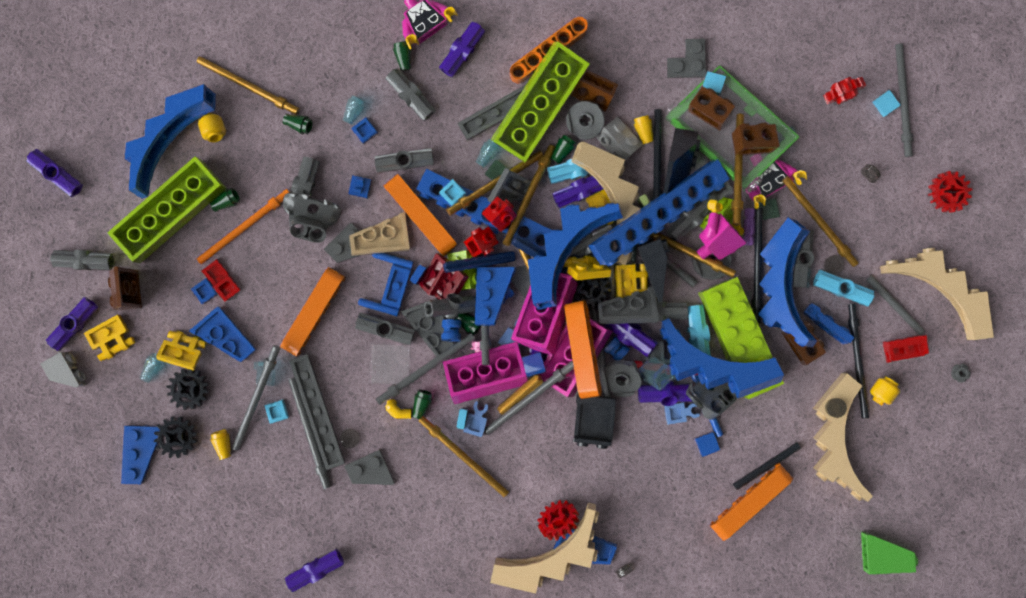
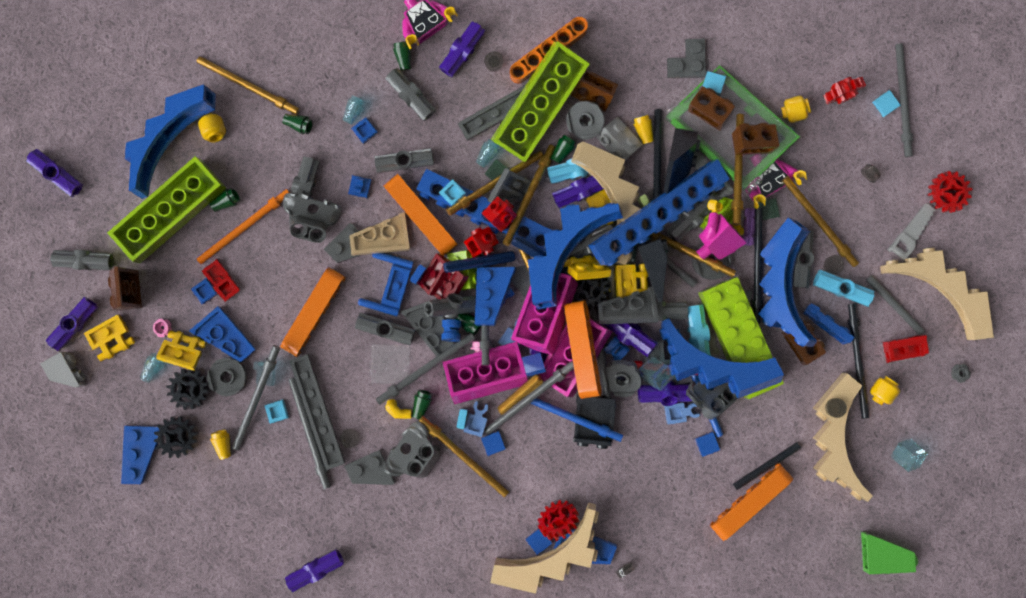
none -> bright pink plate [153,318,172,337]
none -> dark grey plate [207,358,247,396]
none -> dark grey piece [384,421,441,478]
none -> blue tile [481,431,506,456]
none -> clear smoke tile [484,51,503,72]
none -> blue tile [525,528,552,555]
none -> blue bar [530,398,623,442]
none -> yellow head [781,95,811,123]
none -> light grey piece [887,203,936,260]
none -> clear light blue panel [891,439,928,472]

